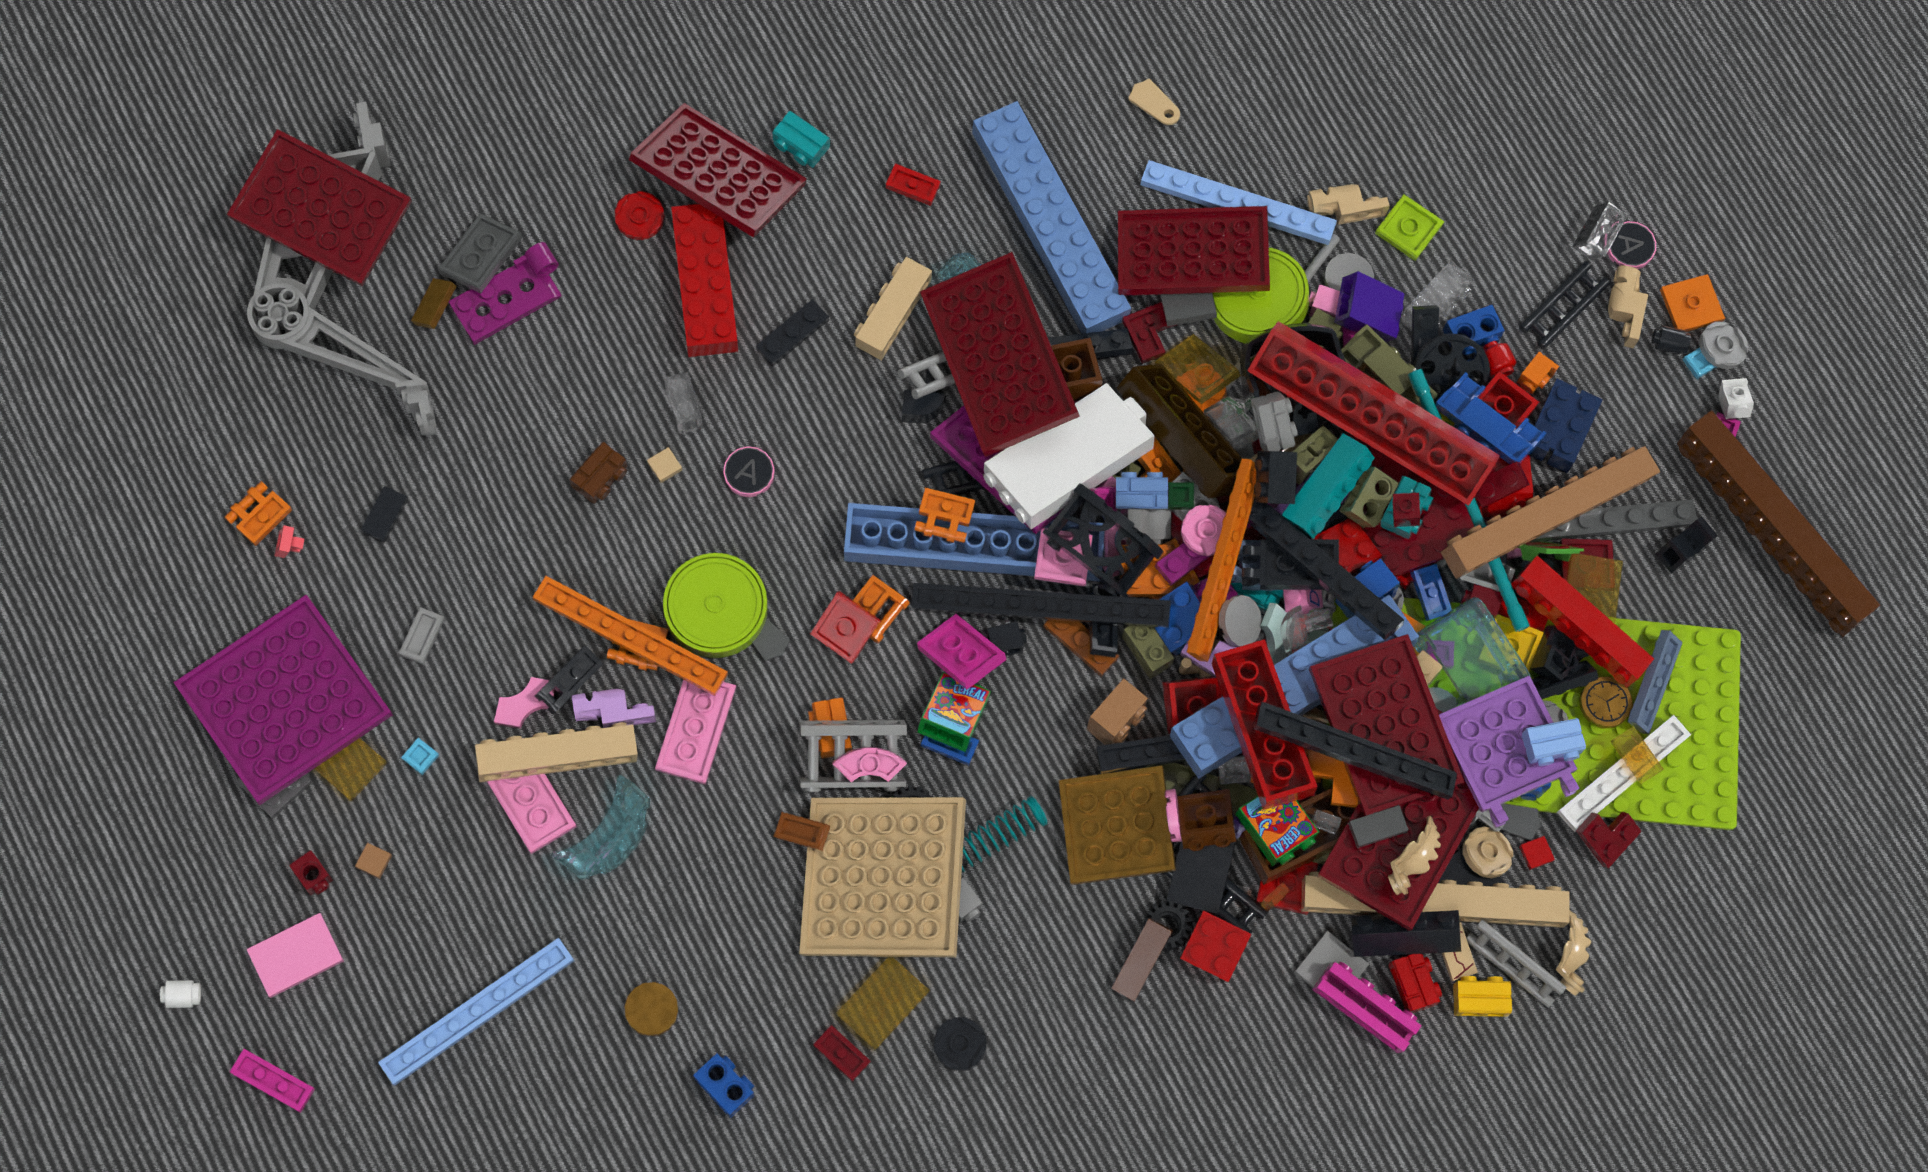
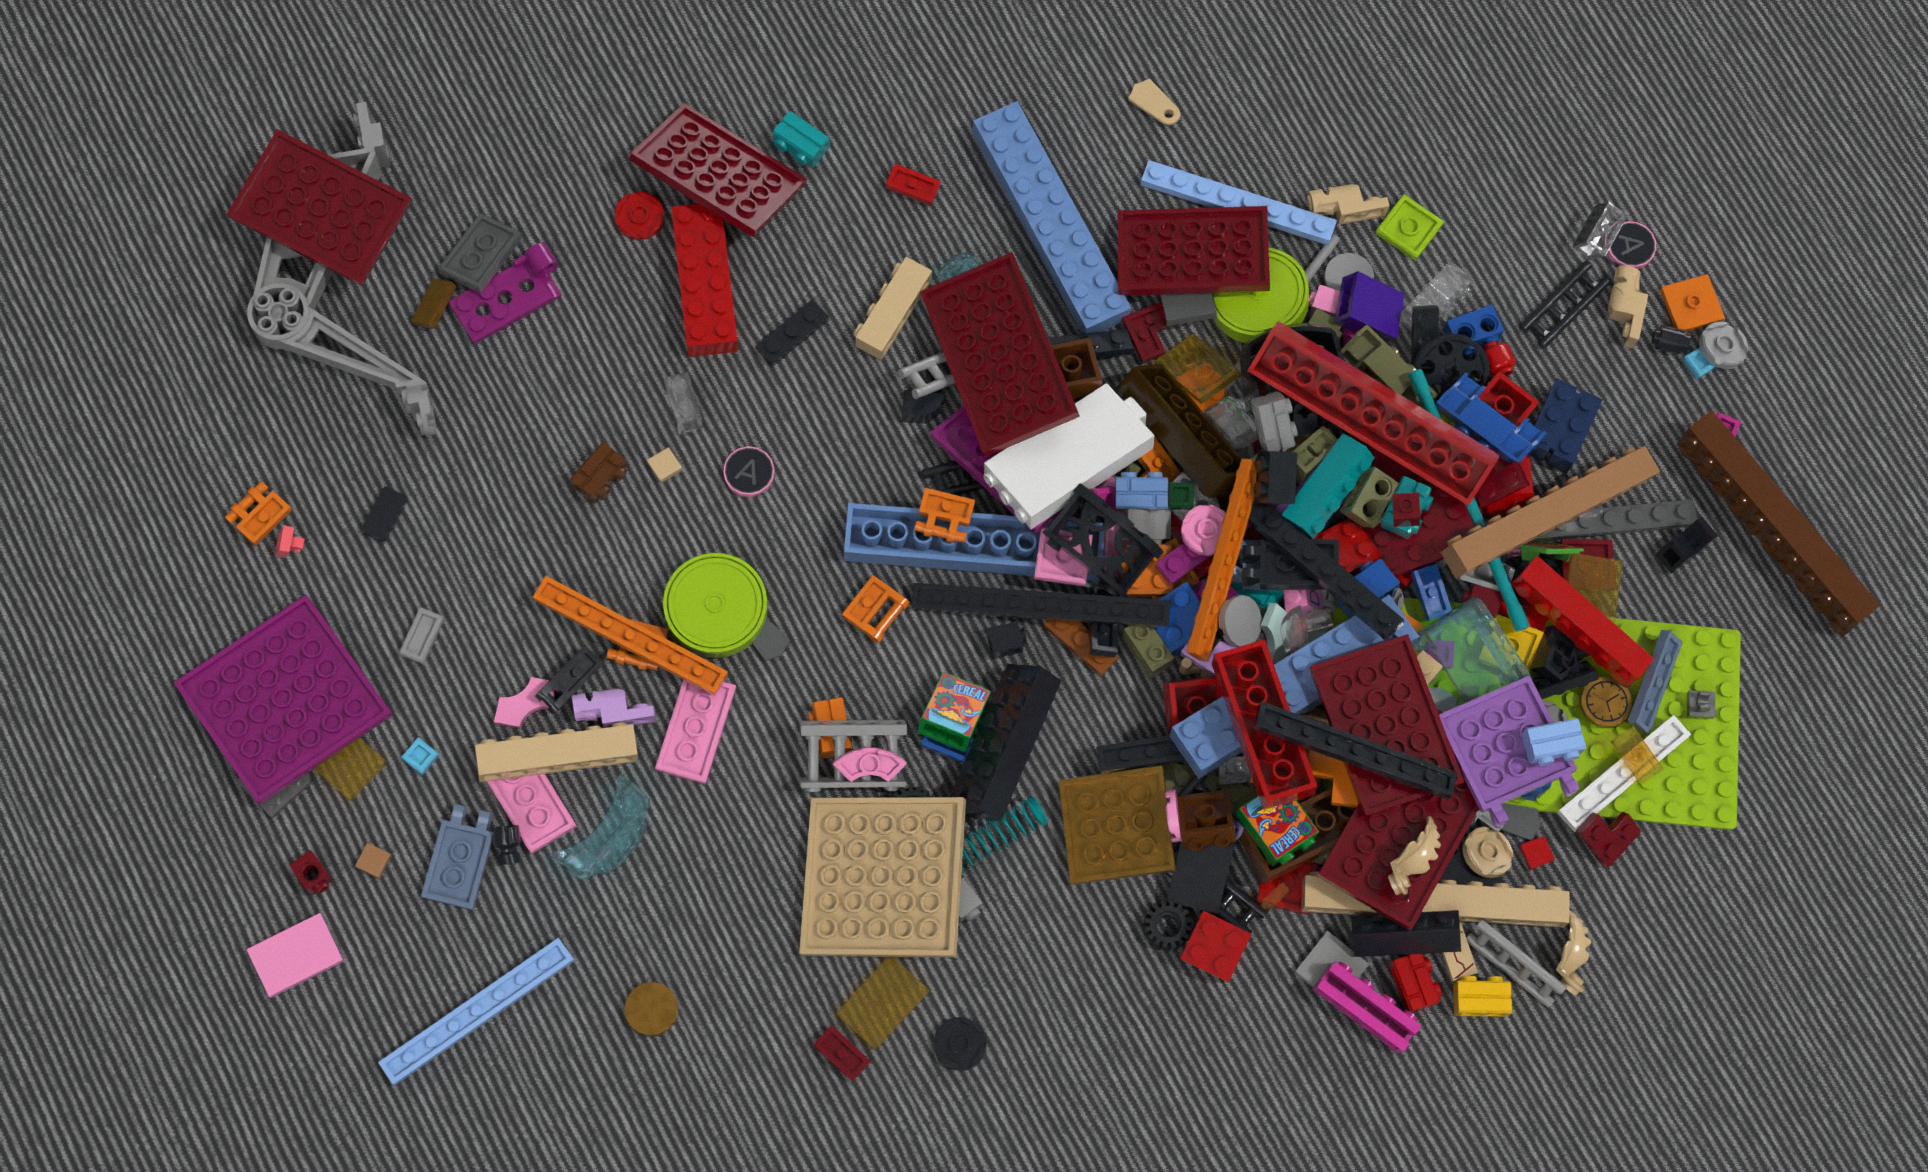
white brick [160,980,201,1008] -> none
dark pink plate [230,1049,315,1113] -> none
blue brick [693,1053,754,1118] -> none
dark orange tile [773,812,831,851] -> none
tile [810,591,881,664] -> none
dark pink plate [917,614,1006,690] -> none
medium nougat brick [1086,679,1148,745] -> none
tile [1111,918,1173,1002] -> none
clear tile [1311,809,1342,834] -> none
dark grey tile [1348,806,1408,848] -> none
orange brick [1517,352,1559,394] -> none
white brick [1718,378,1754,419] -> none
none -> sand blue tile [421,804,494,911]
none -> black piece [493,825,521,865]
none -> black brick [950,664,1061,822]
none -> flat silver tile [1687,690,1716,719]

